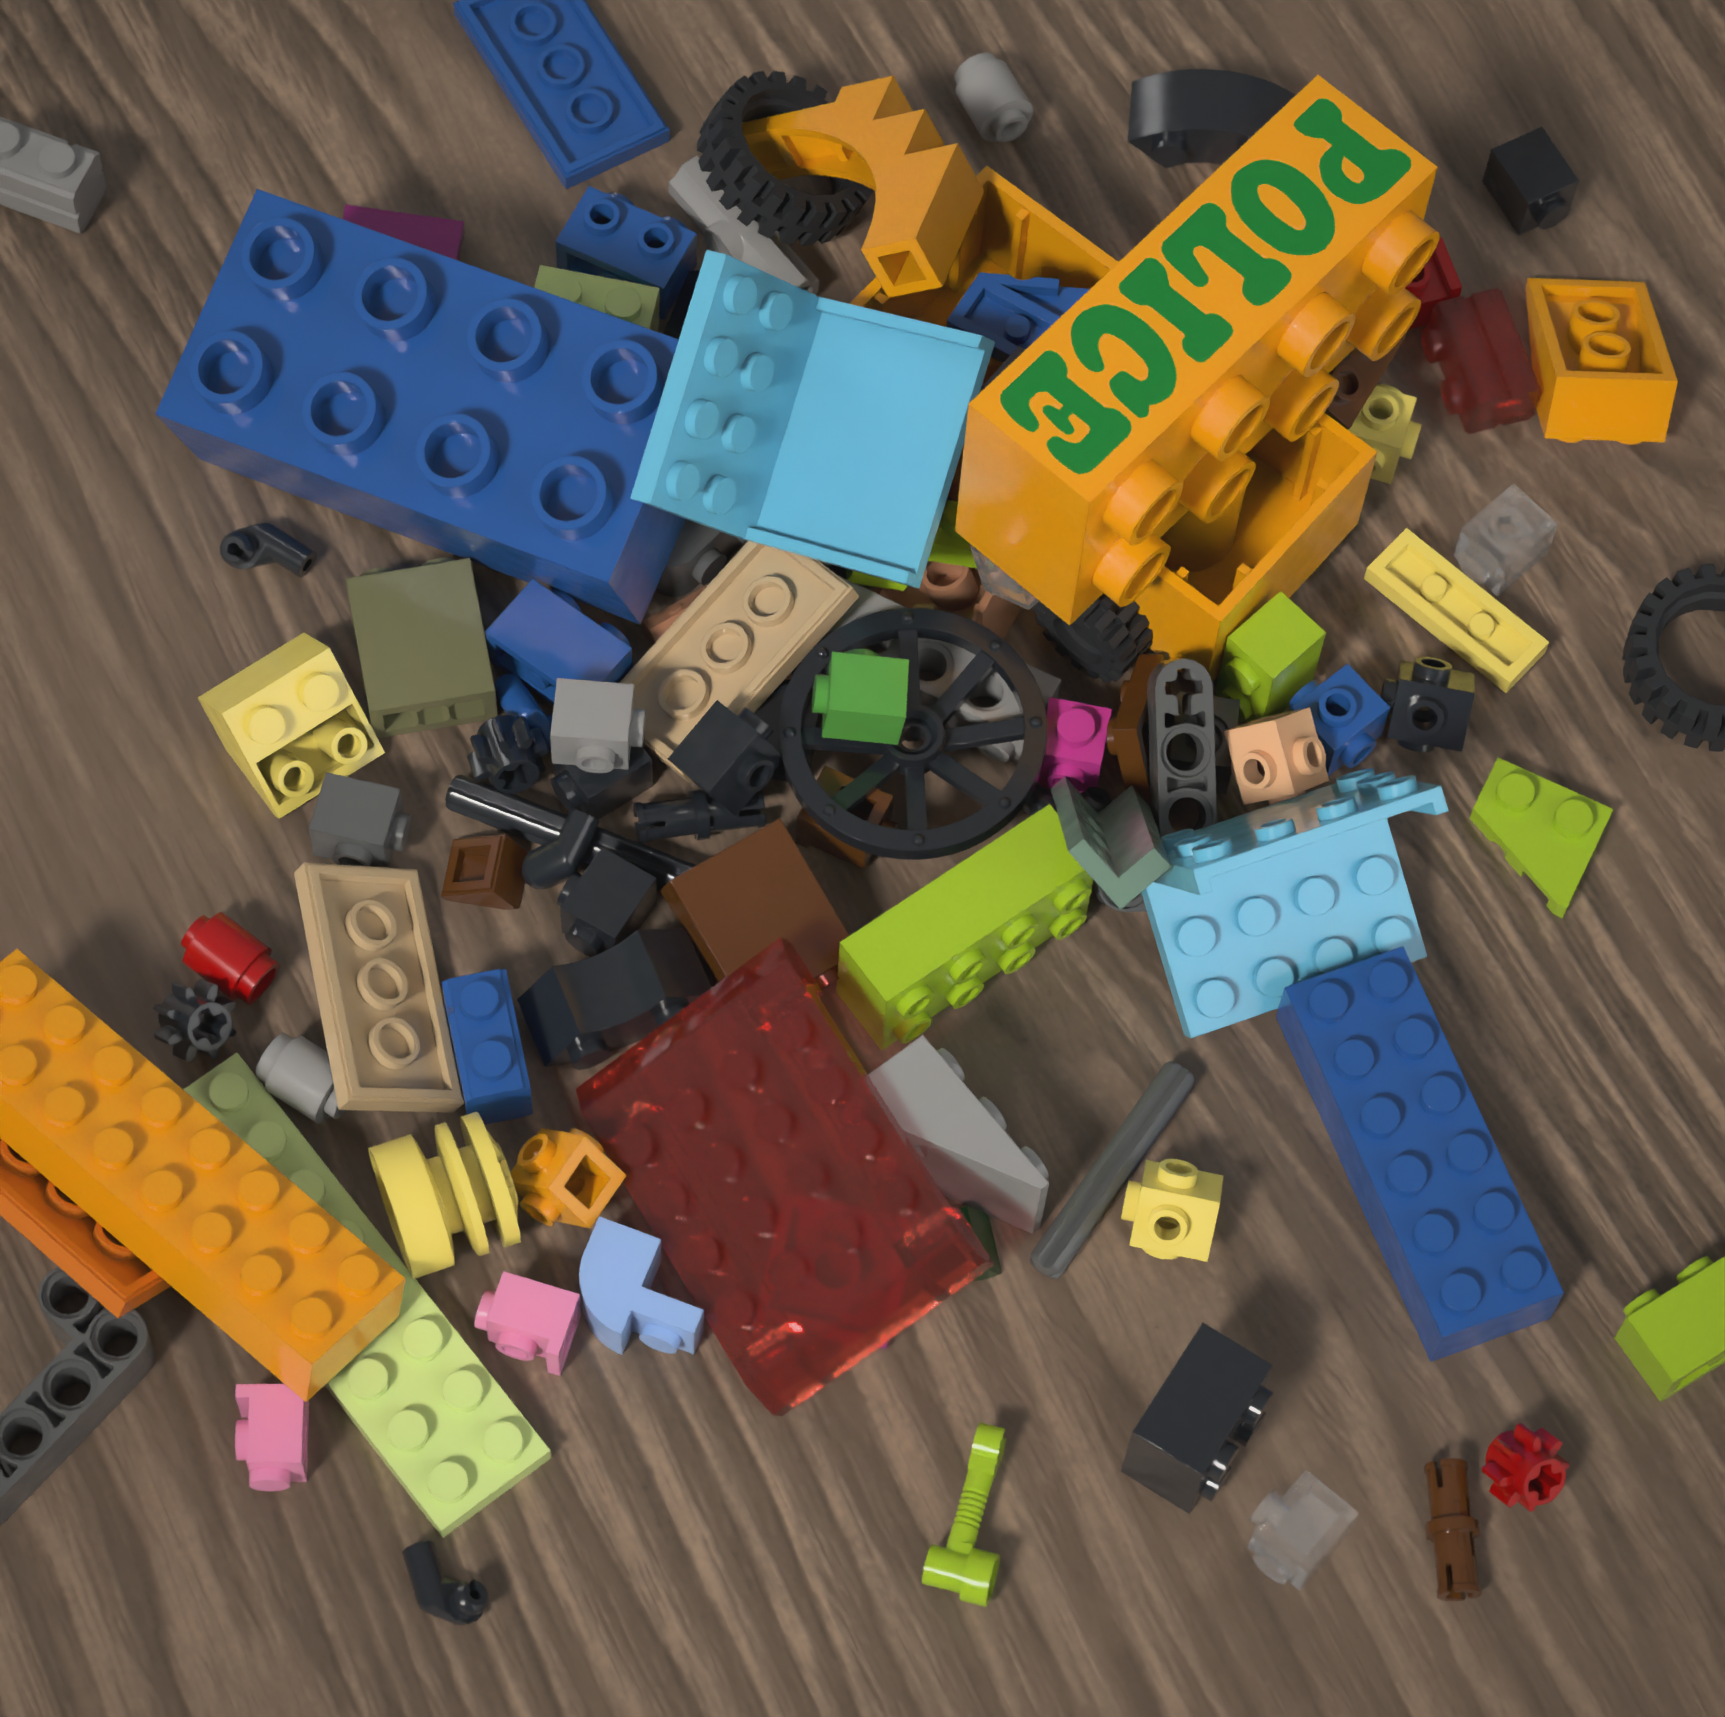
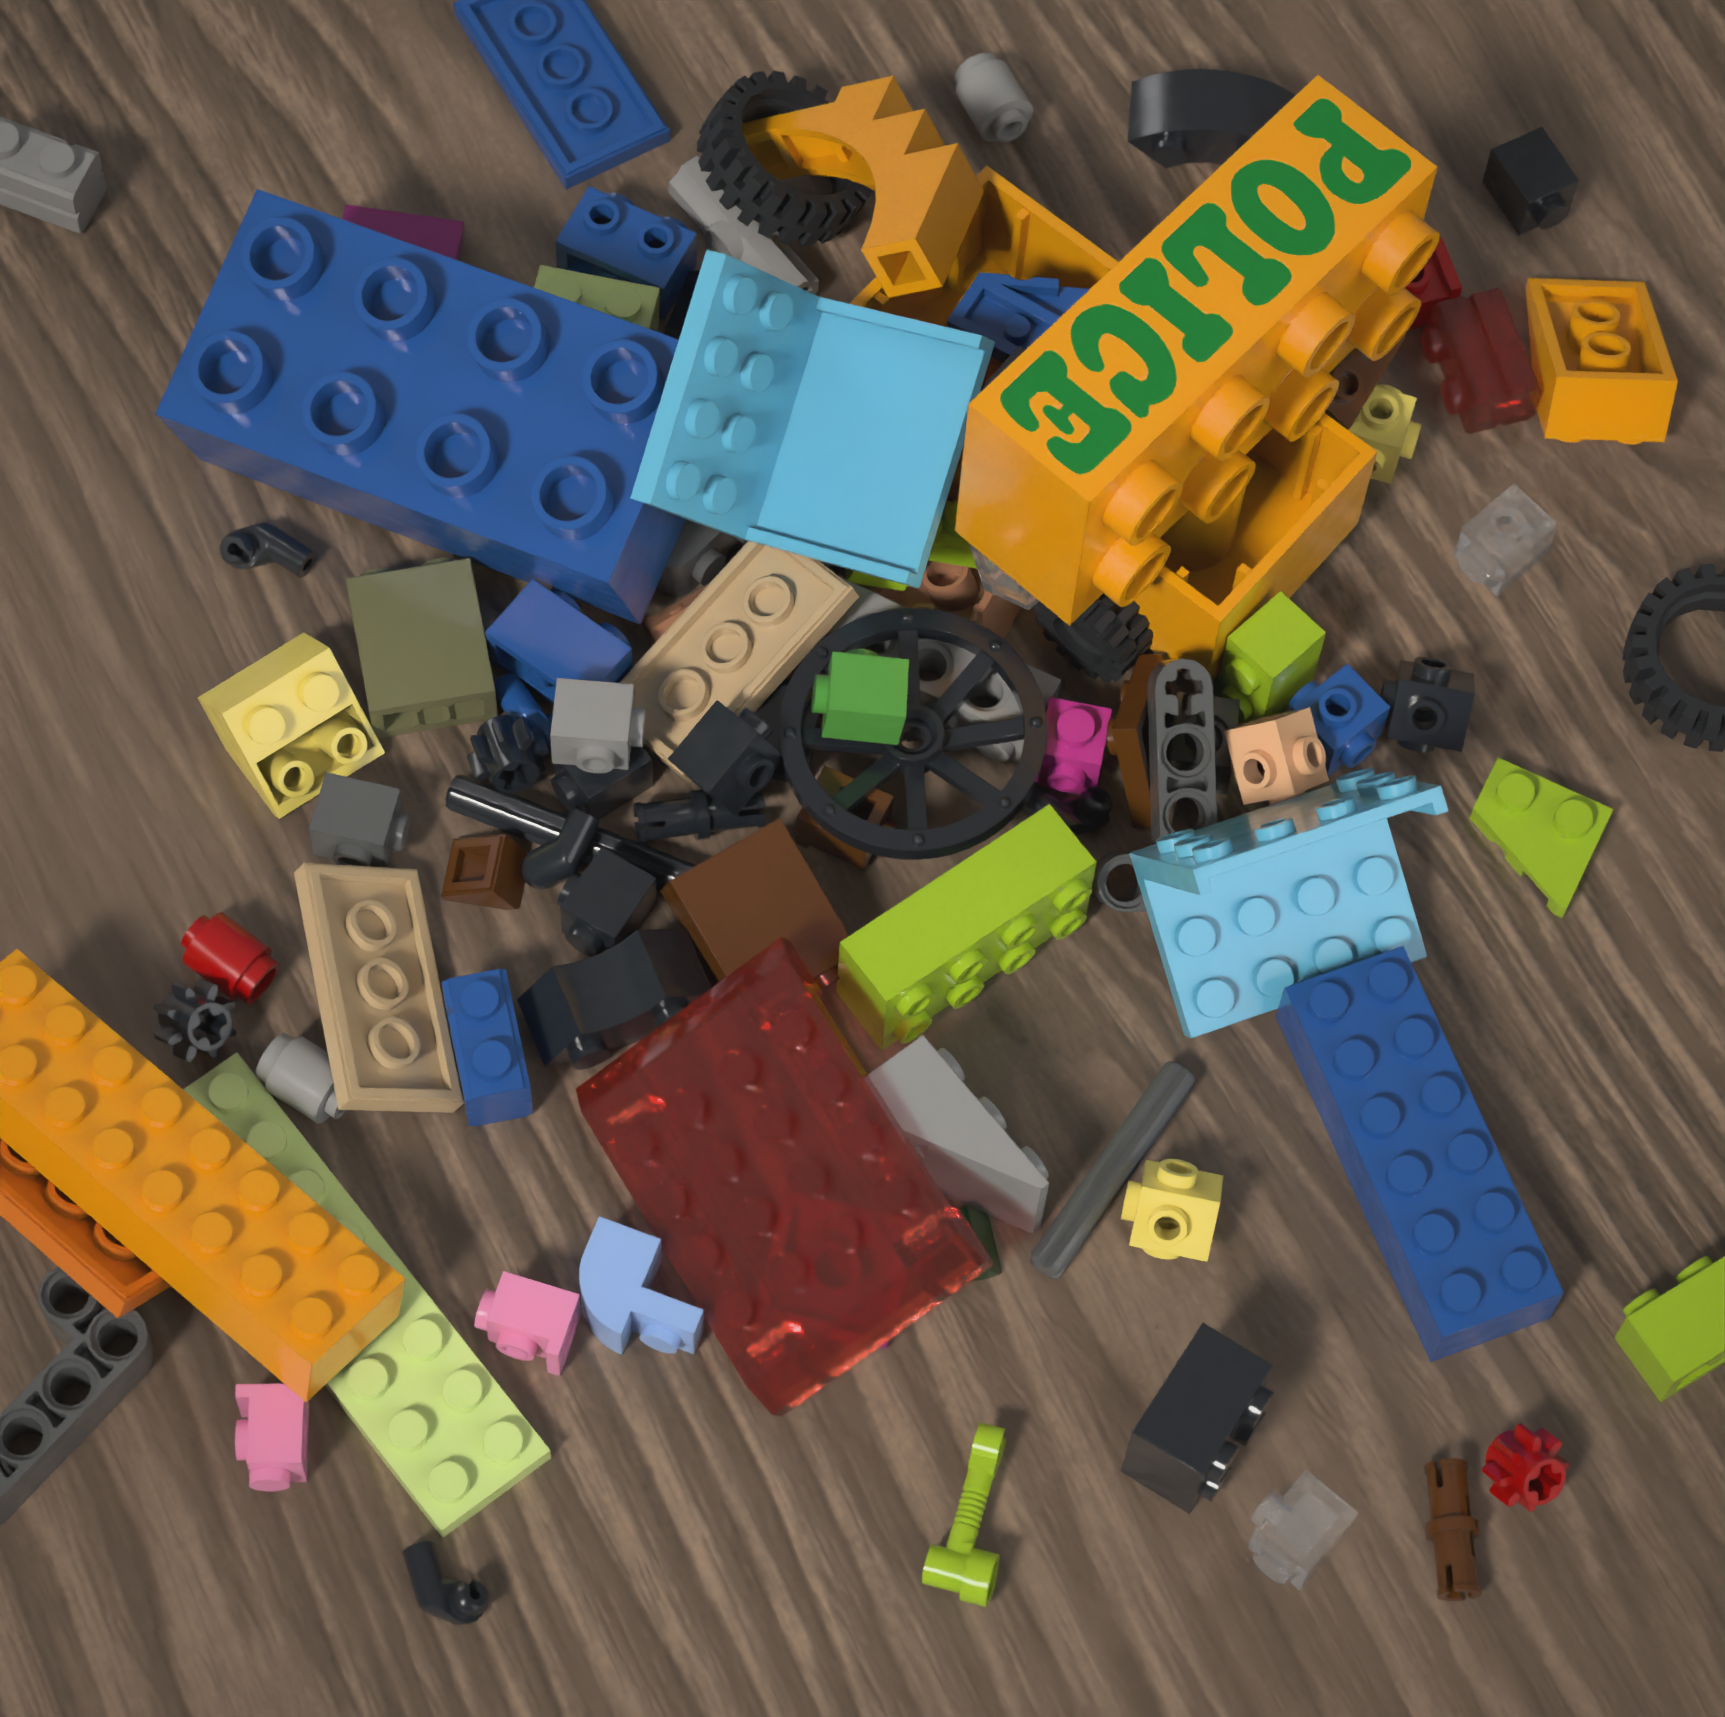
light yellow wheel [368,1112,521,1279] -> none
light orange brick [510,1128,627,1228] -> none
sand green fence [1051,777,1171,910] -> none
light yellow plate [1364,528,1549,693] -> none

